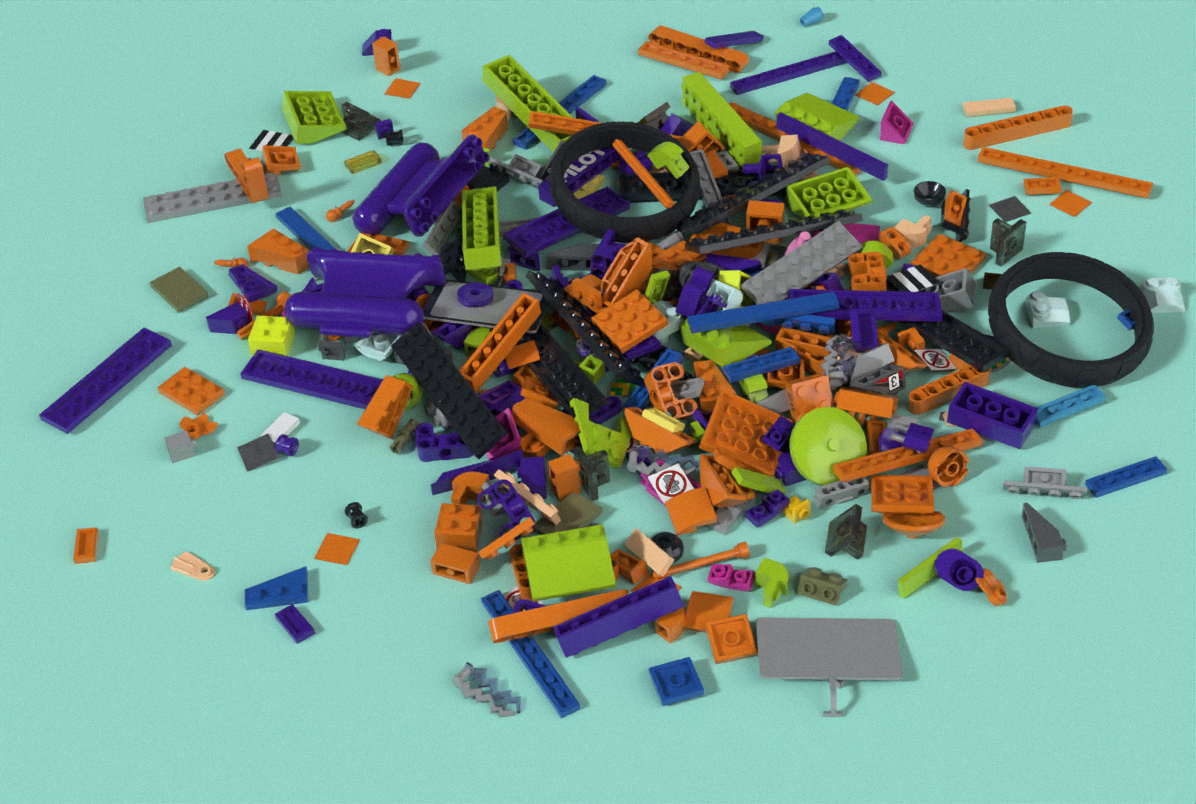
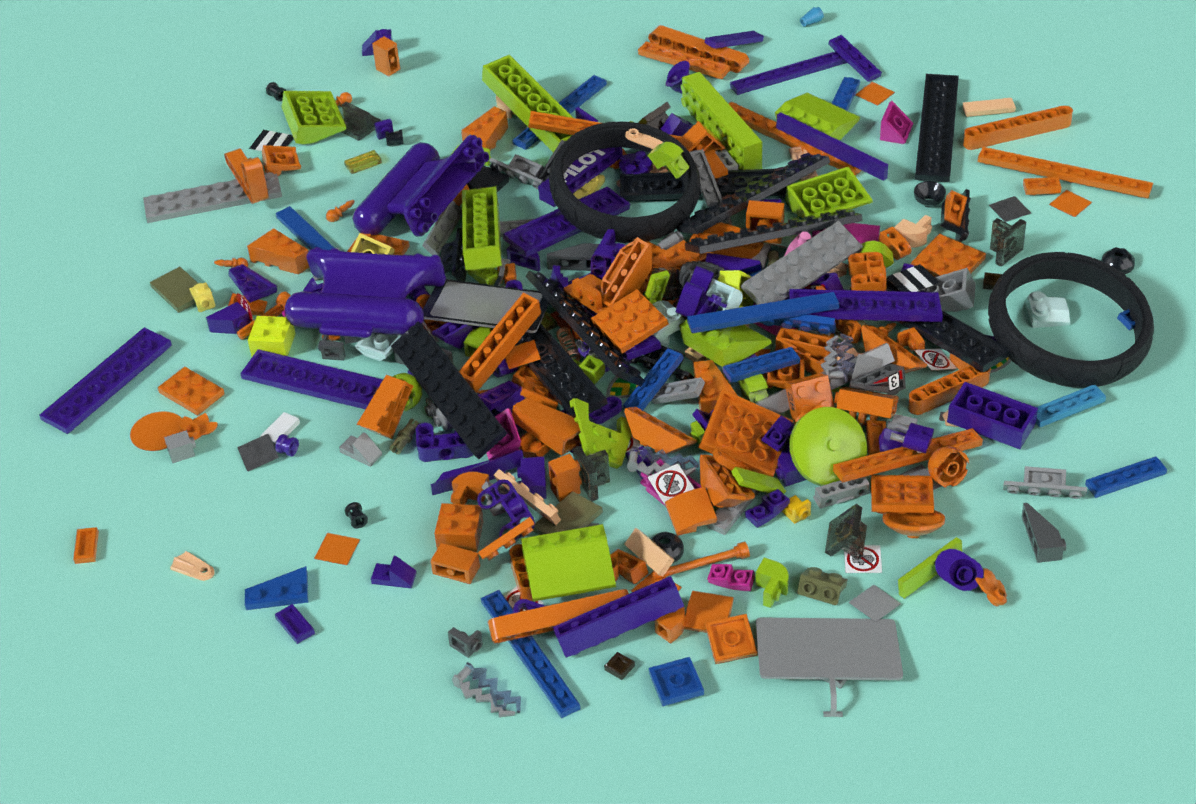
orange sticker [384,78,420,99] -> none
dark purple tile [457,282,494,307] -> none
orange axle [613,139,674,209] -> none
light yellow tile [642,408,685,433] -> none
orange beam [644,362,697,421] -> none
dark purple bracket [743,154,783,179] -> none
light nougat brick [762,135,801,166] -> none
dark purple panel [850,309,879,352] -> none
light aqua slope [1140,277,1185,313] -> none
none -> orange sticker [130,411,183,451]
none -> light yellow bracket [189,283,216,312]
none -> black bush [266,82,286,101]
none -> orange bar [335,92,352,107]
none -> light grey slope [339,432,382,467]
none -> dark purple slope [371,555,417,589]
none -> dark grey bracket [448,627,483,658]
none -> light nougat piece [556,327,581,361]
none -> dark brown tile [604,652,635,680]
none -> light nougat piece [625,129,663,149]
none -> dark purple piece [665,61,690,94]
none -> sticker [844,545,882,573]
none -> light grey sticker [849,585,901,622]
none -> black plate [915,74,959,182]
none -> black piece [1101,247,1135,274]

